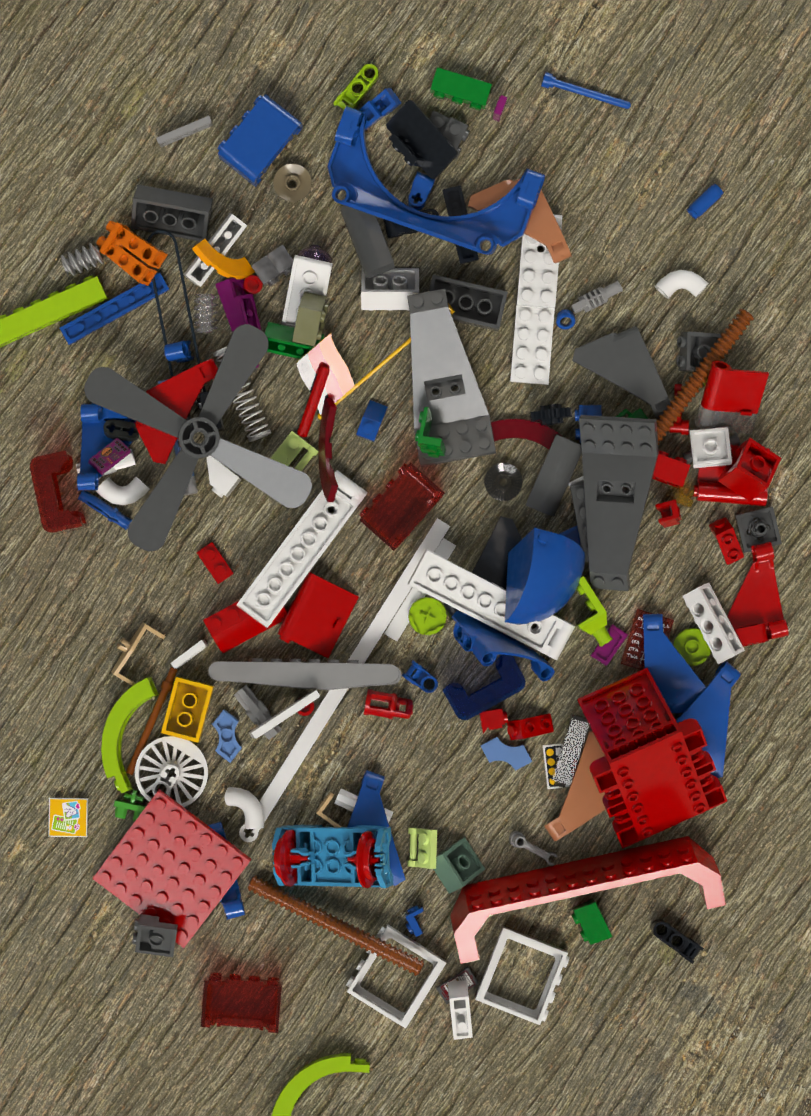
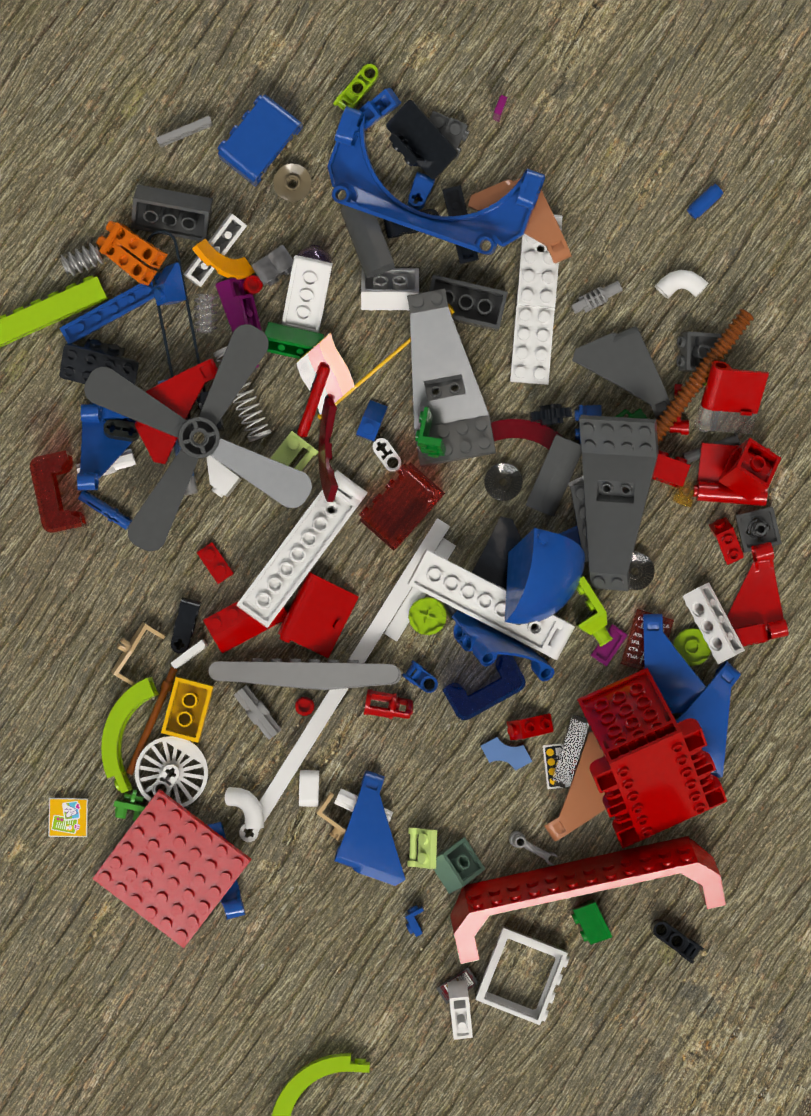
tile [89,438,131,475] -> none
white cylinder [96,477,150,505] -> none
dark grey plate [132,914,178,957] -> none
blue piece [164,340,194,363] -> none
clear red windscreen [200,972,283,1033] -> none
medium blue tile [212,709,242,763] -> none
dark orange piece [248,875,424,976] -> none
white tile [249,690,320,739] -> none
dark azure piece [272,825,393,888] -> none
olive brick [292,291,329,347] -> none
white piece [346,924,446,1029] -> none
green brick [430,67,492,111] -> none
red window [479,708,508,734] -> none
blue piece [541,72,631,109] -> none
blue piece [556,309,575,330] -> none
red window [655,499,682,528] -> none
white tile [689,427,732,468] -> none
none -> black bracket [59,339,139,385]
none -> blue slope [153,262,186,306]
none -> black piece [171,597,201,654]
none -> white beam [299,770,319,807]
none -> white beam [373,438,401,472]
none -> clear smoke dish [629,552,655,590]

